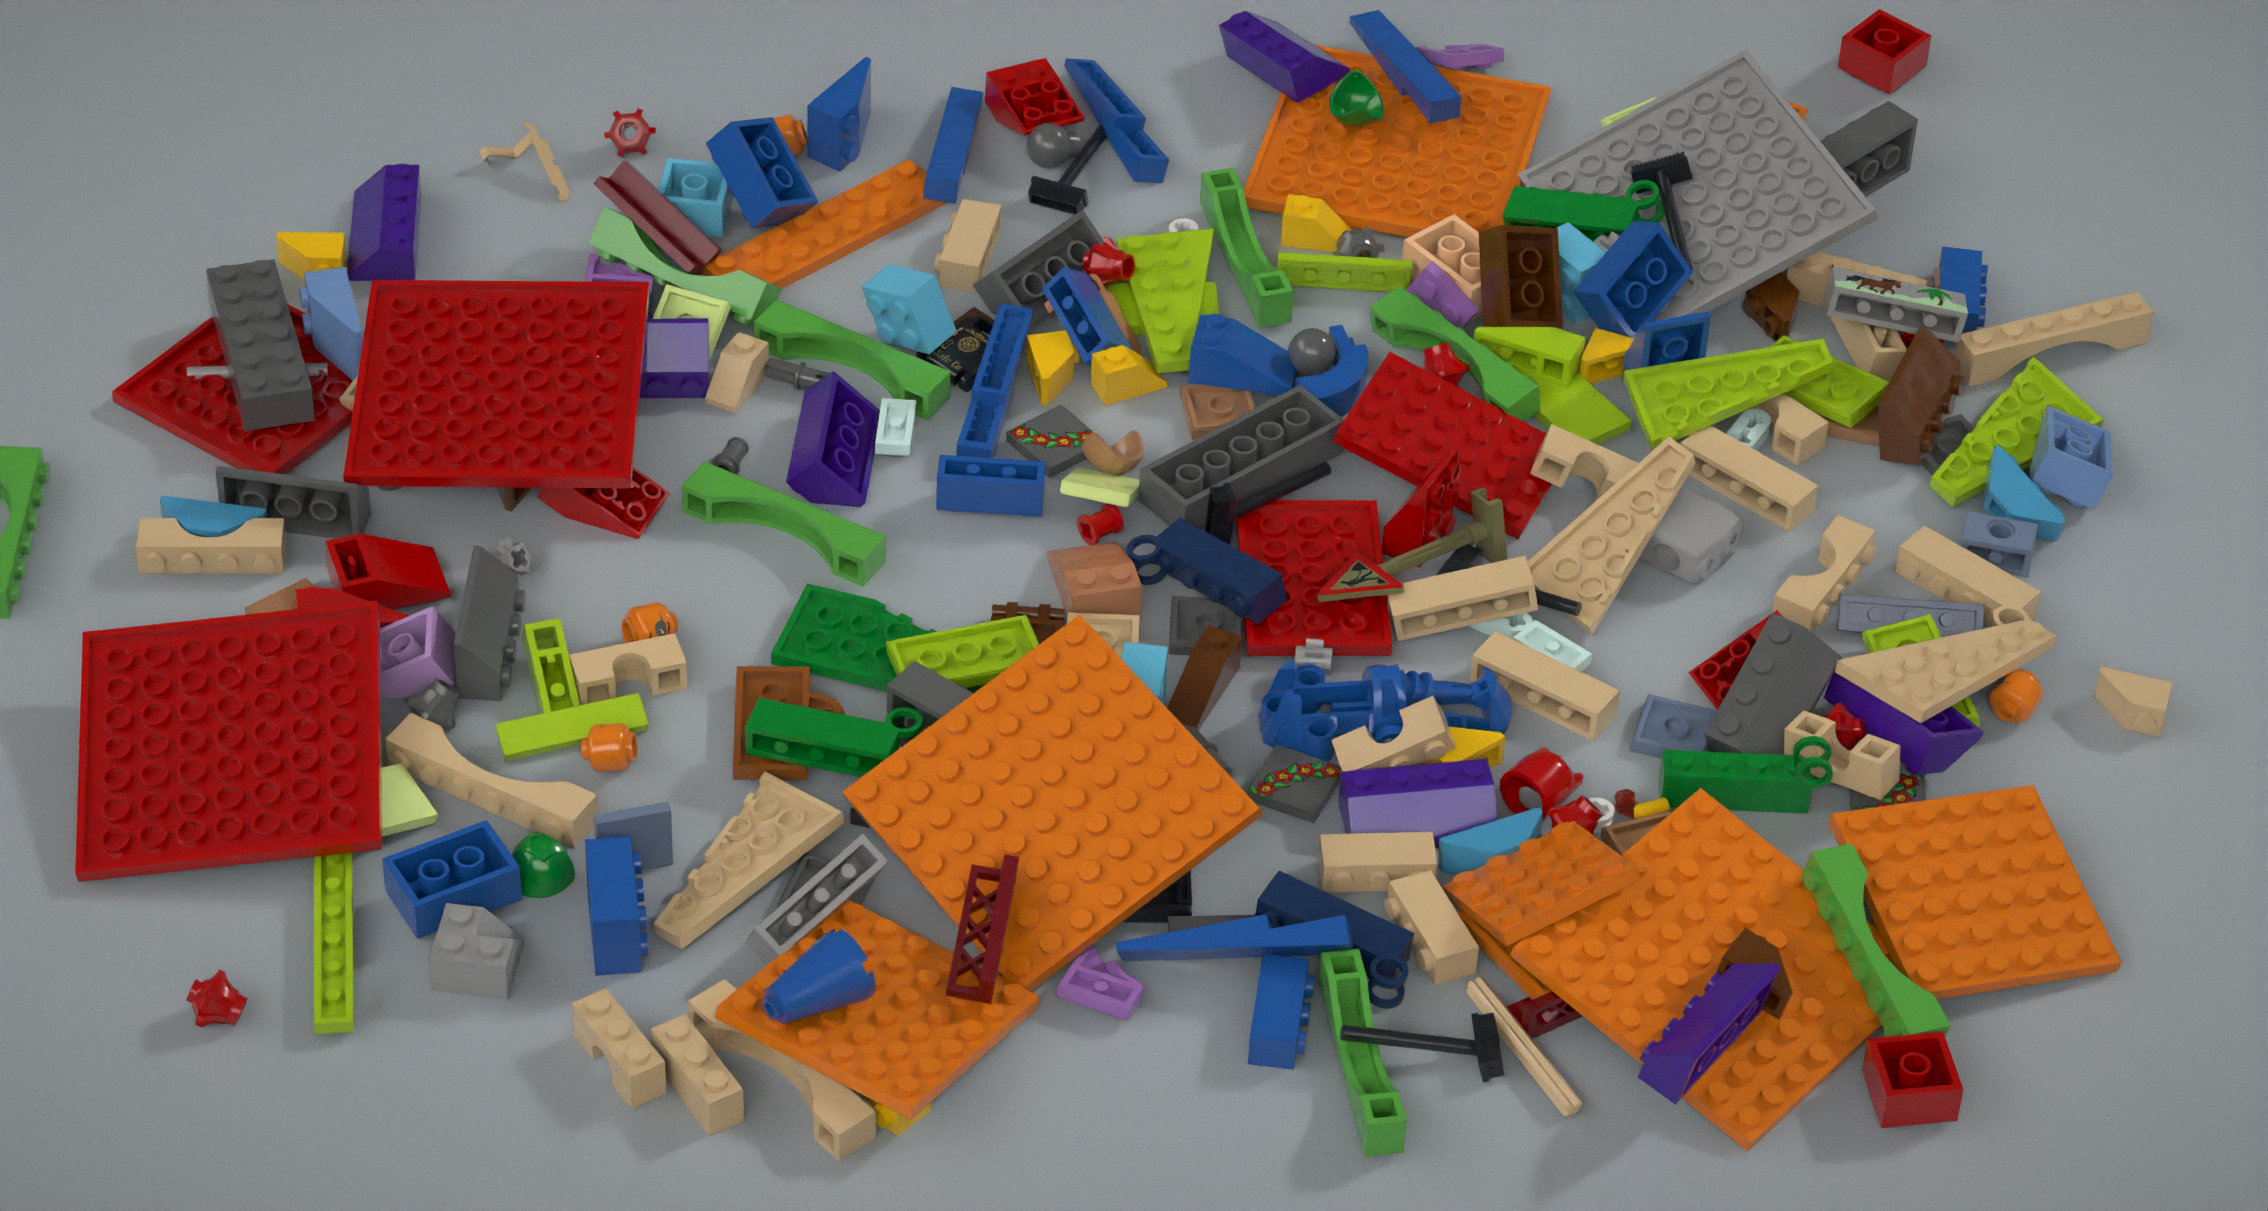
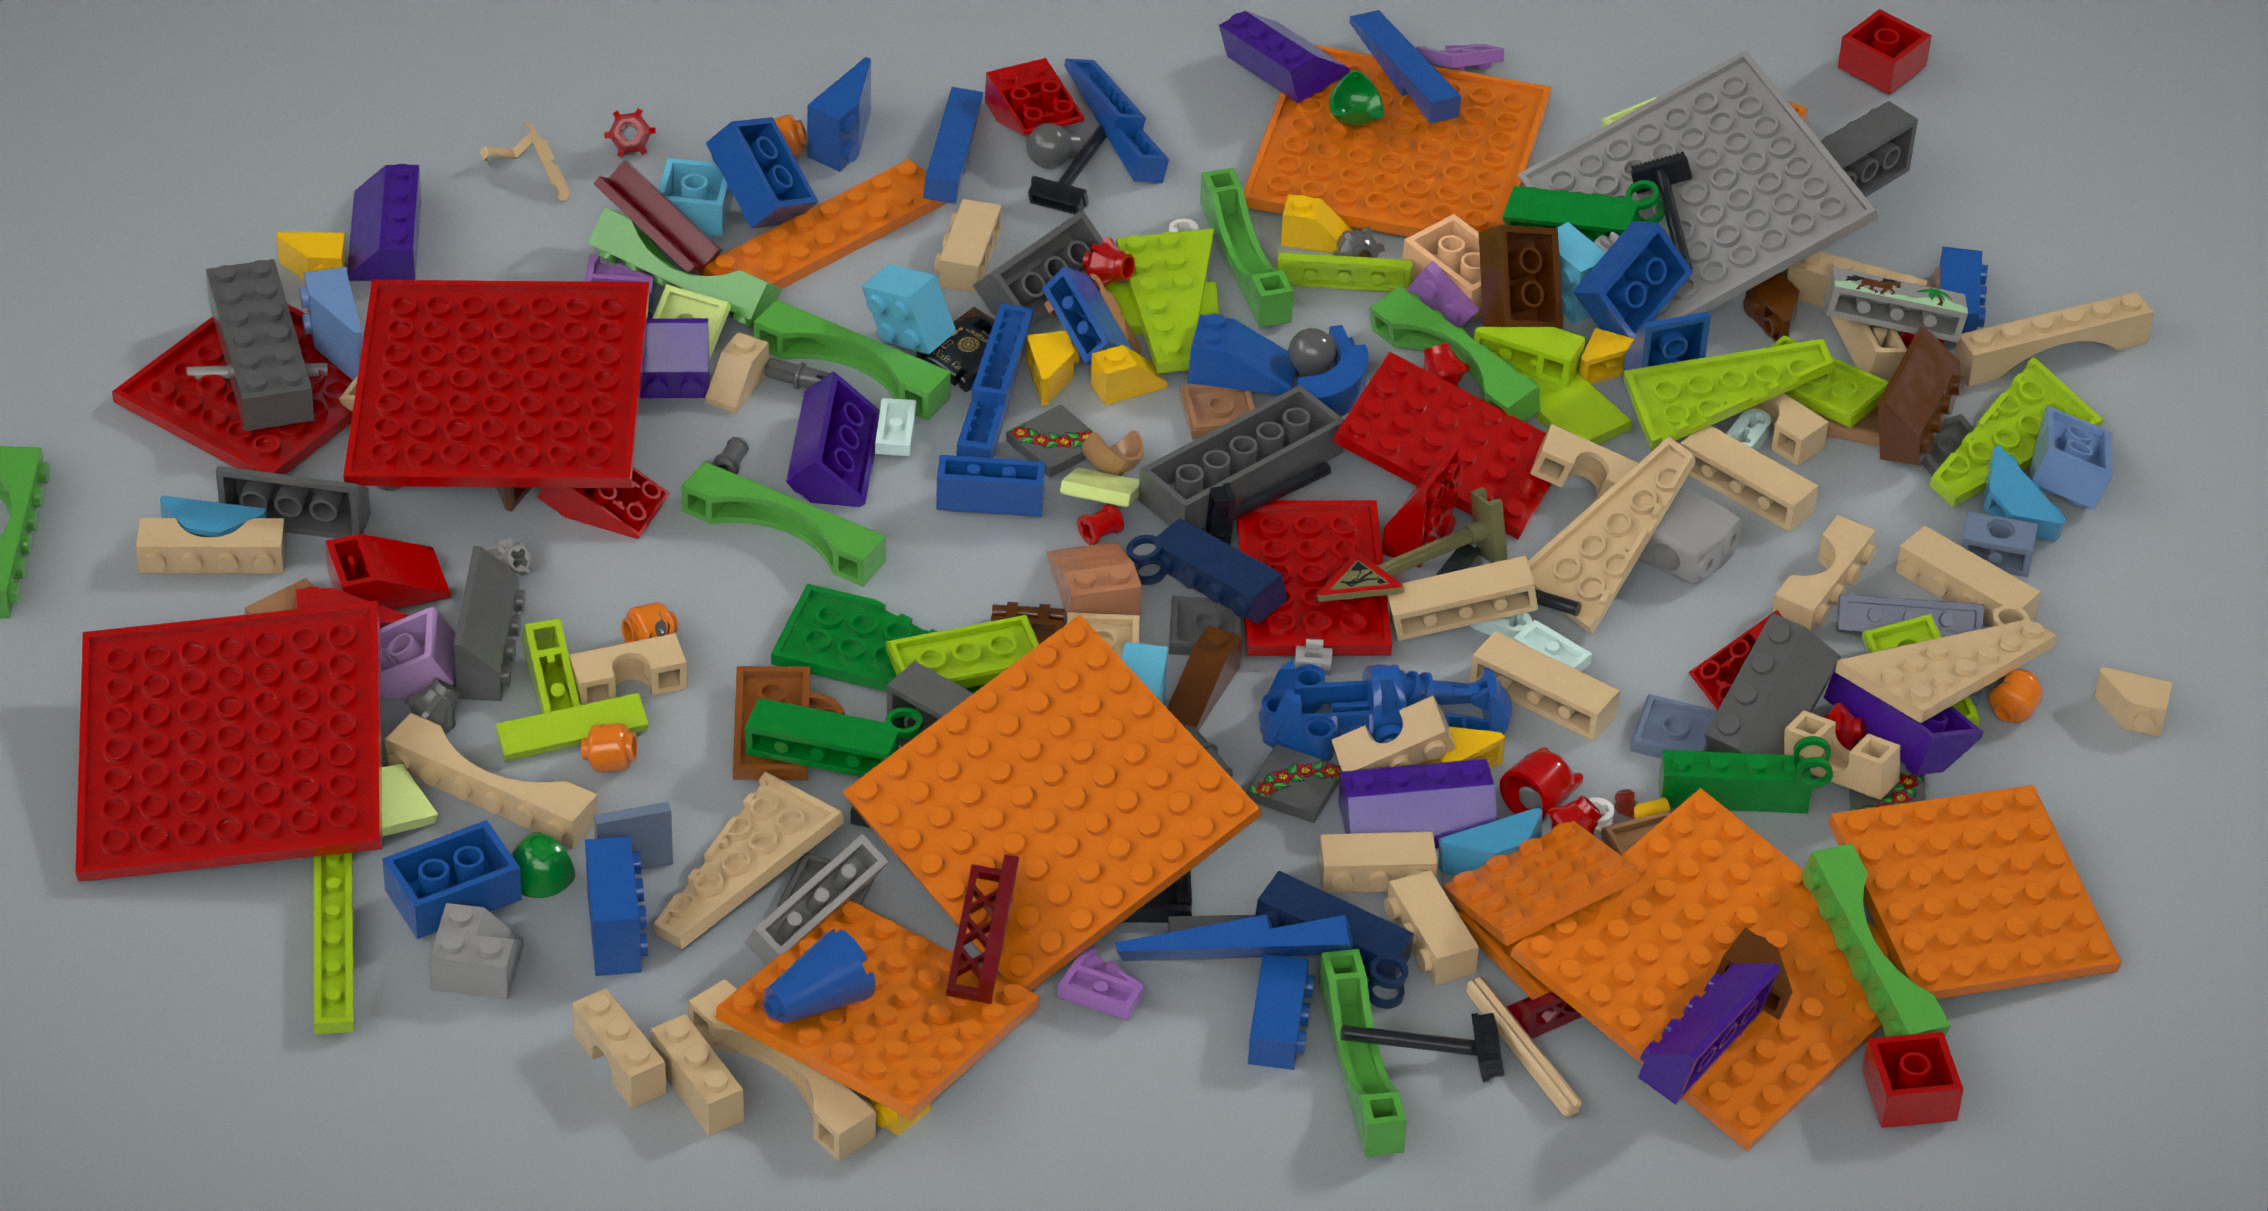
red rock [186,969,248,1027] -> none

